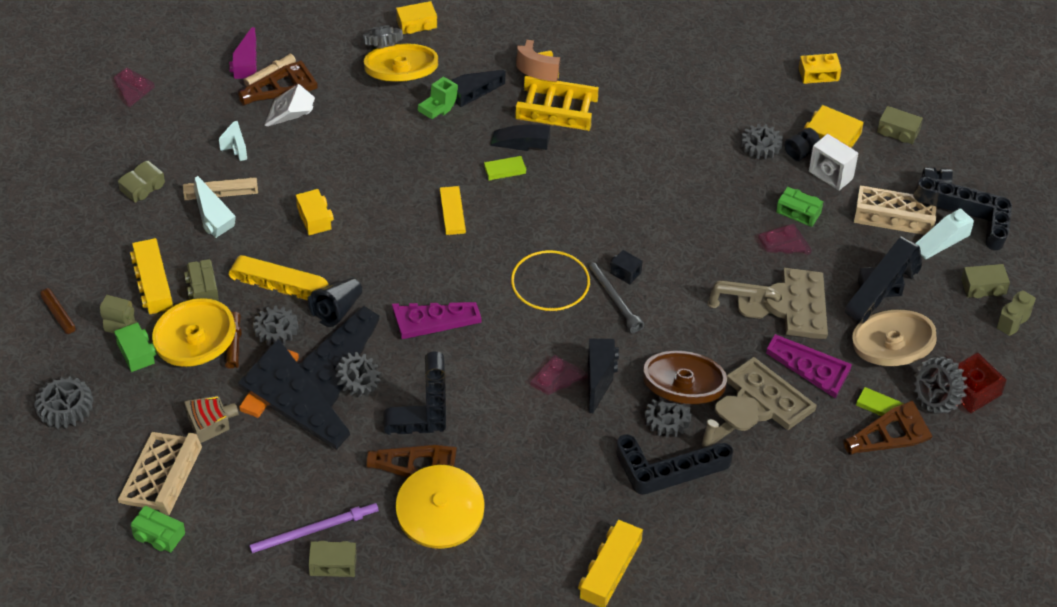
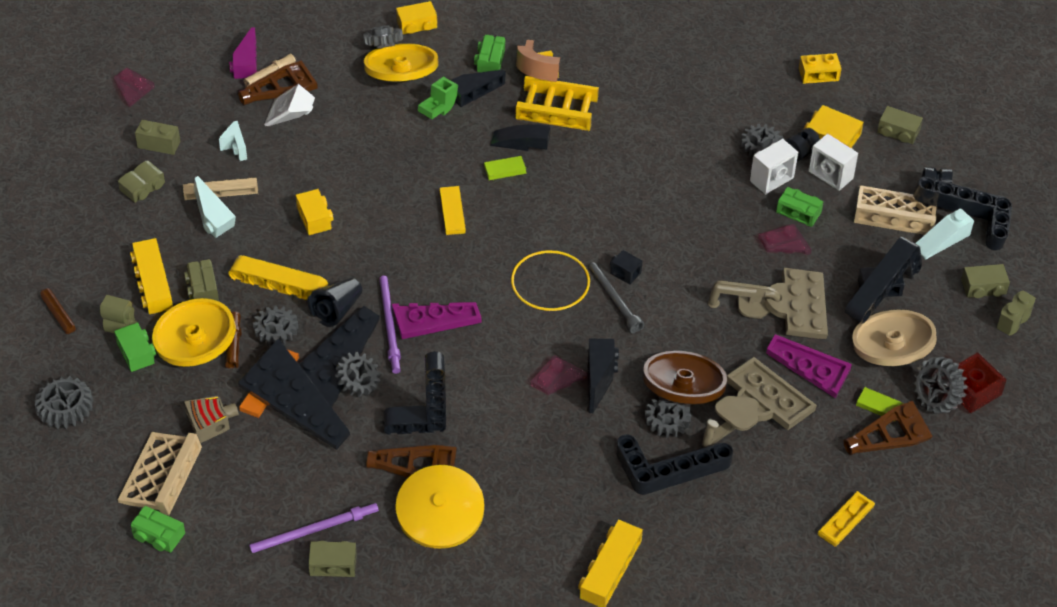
none -> olive brick [135,120,180,155]
none -> medium lavender bar [379,276,401,374]
none -> bright green brick [474,35,505,72]
none -> white brick [750,139,798,194]
none -> yellow tile [818,491,875,547]

